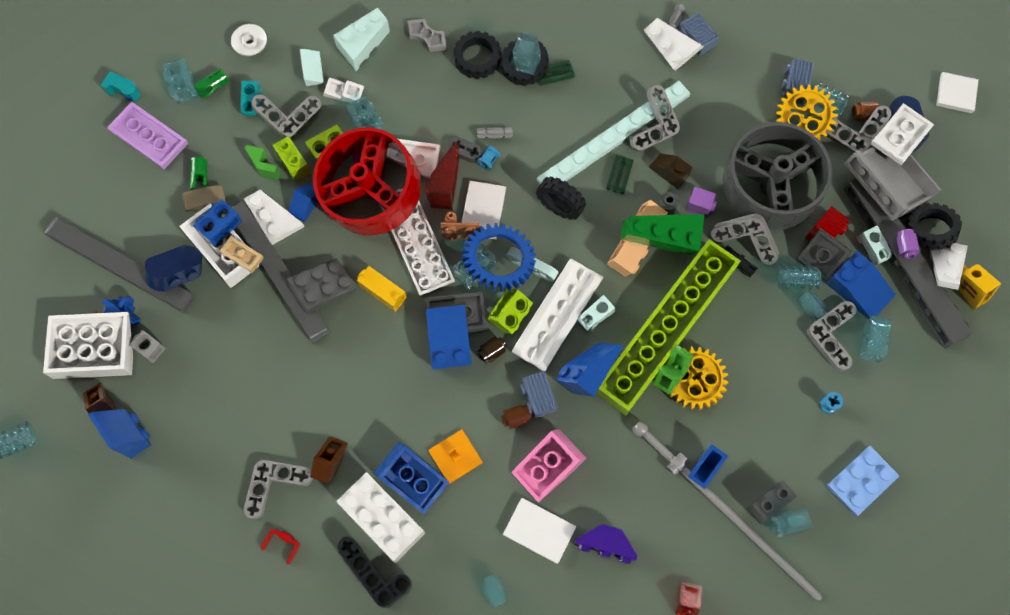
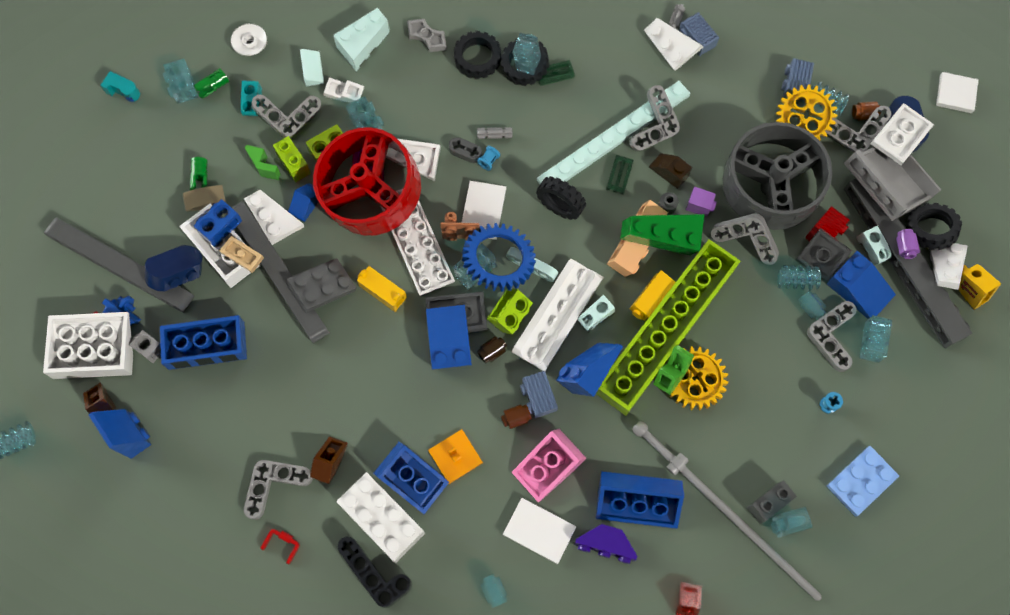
lavender plate [107,102,188,170] -> none
clear red slope [425,143,460,210] -> none
blue slope [688,444,728,489] -> none
black pin [724,245,758,277] -> none
none -> blue brick [160,315,247,370]
none -> blue slope [596,471,684,529]
none -> yellow brick [629,270,676,320]

